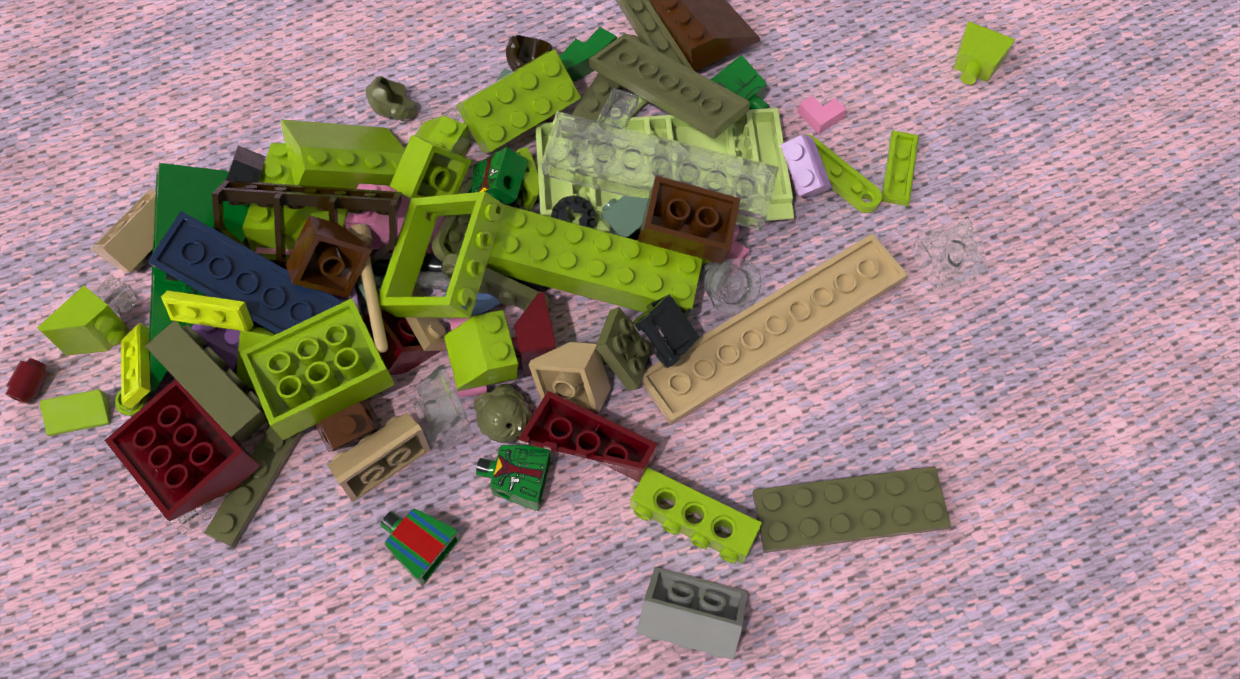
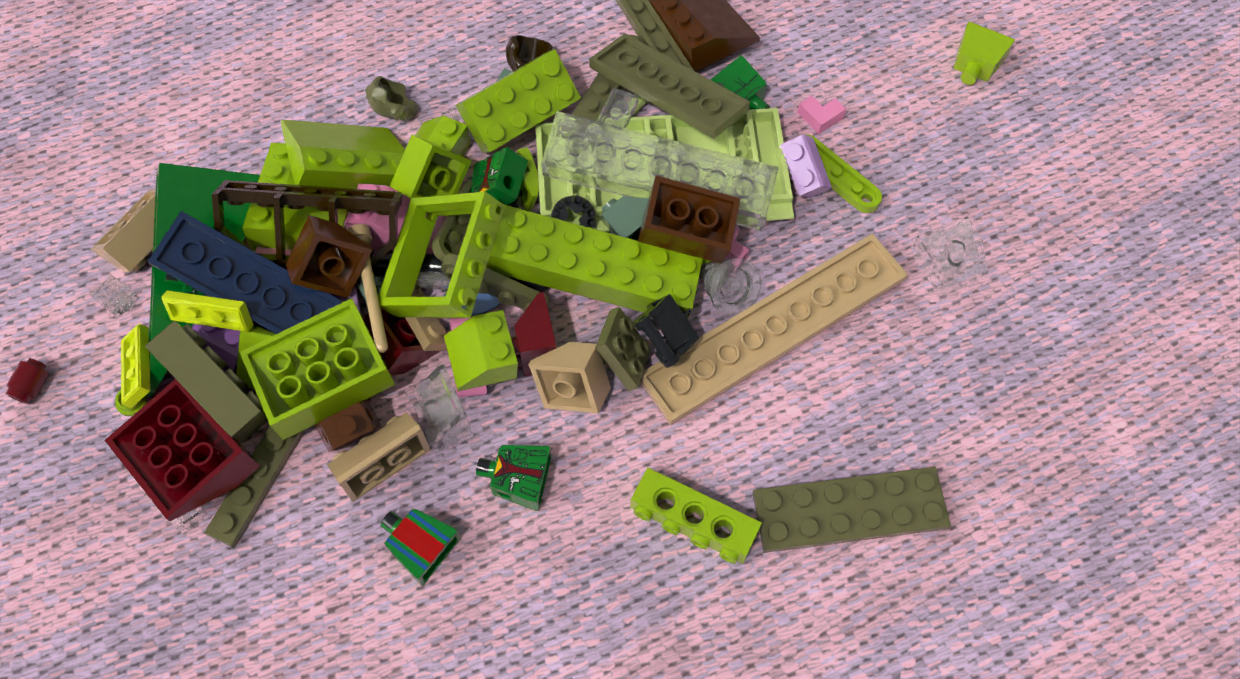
lime slope [37,285,130,356] -> none
lime slope [40,389,110,436] -> none
black slope [225,145,266,207] -> none
olive hair [473,383,532,444] -> none
dark red wedge [517,391,658,482] -> none
green slope [559,27,617,82] -> none
light grey slope [637,567,748,660] -> none
lime tile [881,130,919,206] -> none

